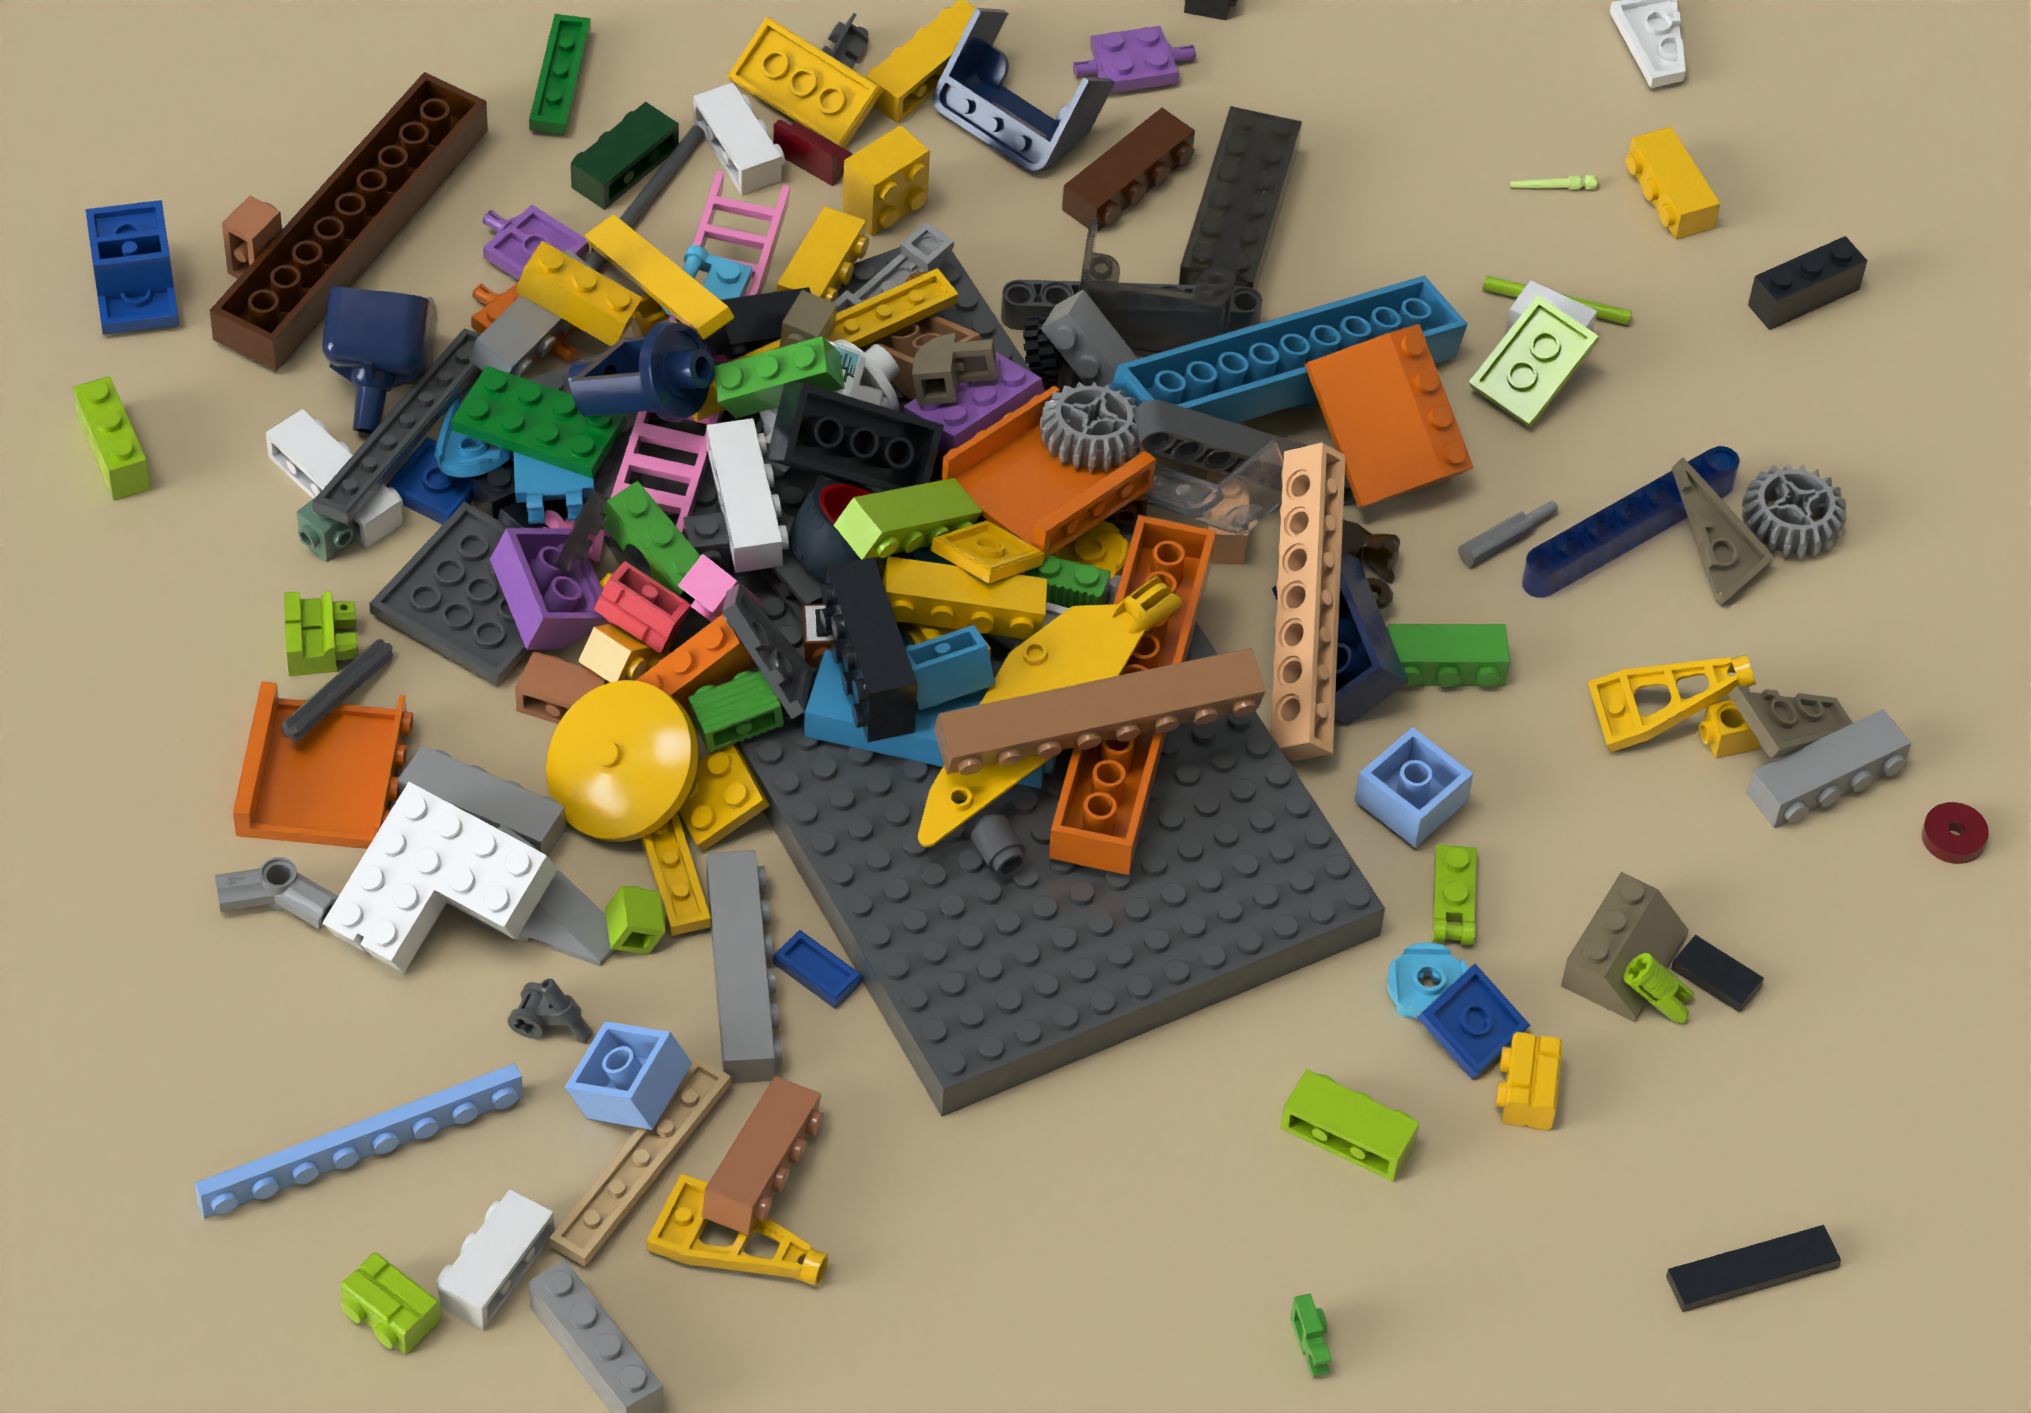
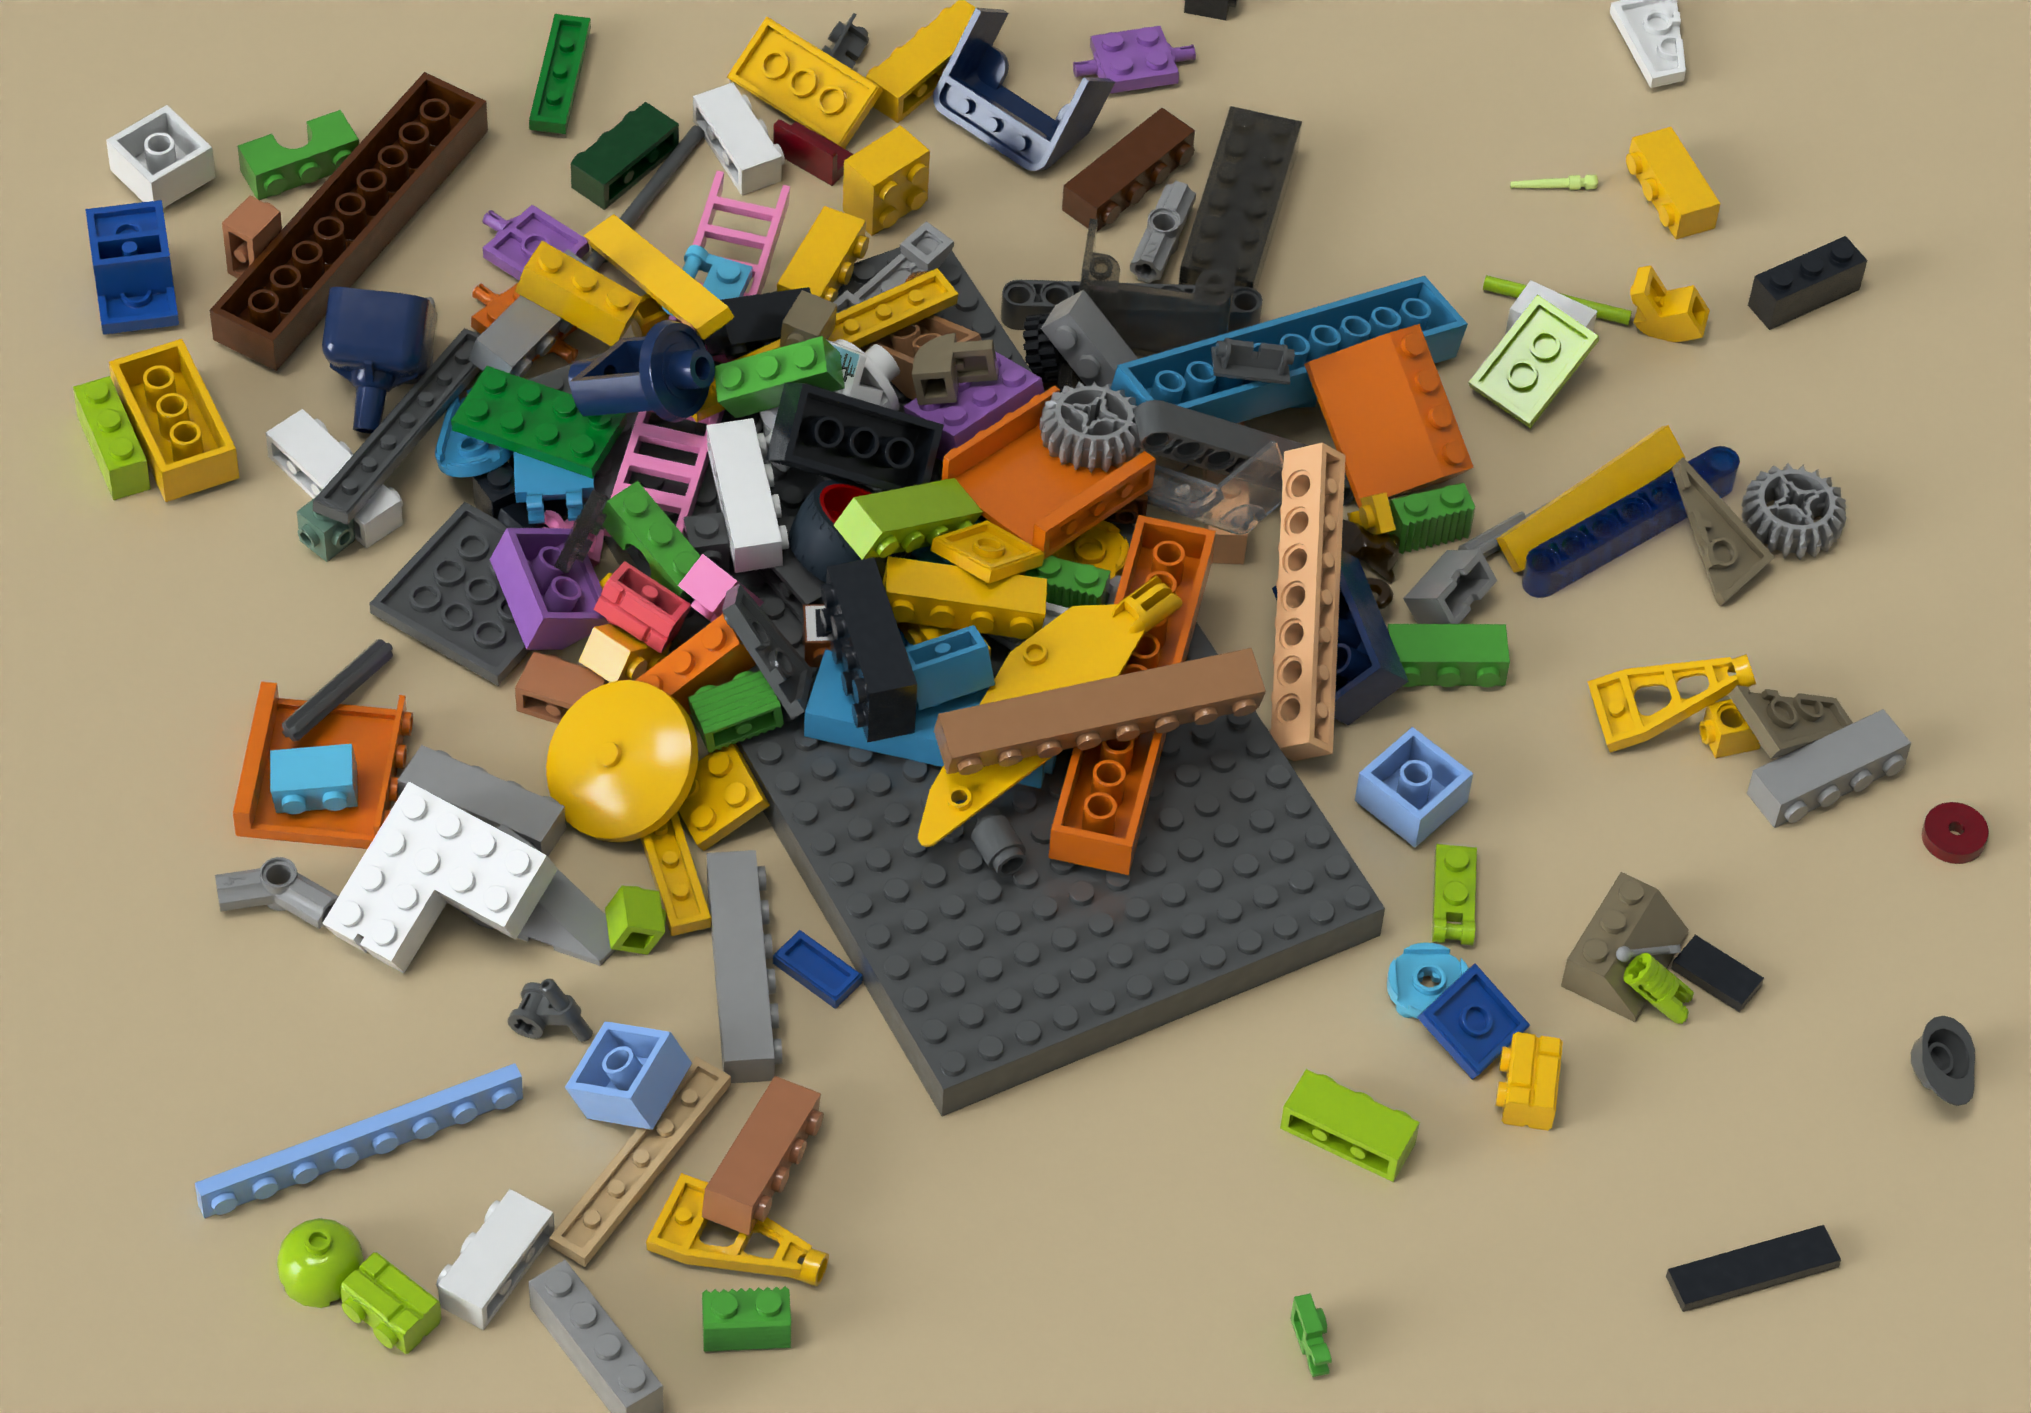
lime hips [284,591,358,676] -> none
blue tile [386,437,474,525] -> none
none -> white brick [106,105,216,208]
none -> yellow brick [109,339,240,502]
none -> bright green arch [237,110,359,200]
none -> medium azure brick [270,744,358,814]
none -> lime cylinder [277,1218,364,1308]
none -> bright green brick [702,1286,791,1351]
none -> light grey piece [1130,181,1196,284]
none -> dark grey hinge [1211,338,1295,385]
none -> yellow plate [1347,492,1396,535]
none -> bright green brick [1389,483,1475,554]
none -> light grey brick [1403,550,1497,624]
none -> yellow tile [1496,425,1686,572]
none -> light grey hinge [1616,944,1681,962]
none -> yellow brick [1630,265,1710,342]
none -> dark grey piece [1910,1016,1975,1106]

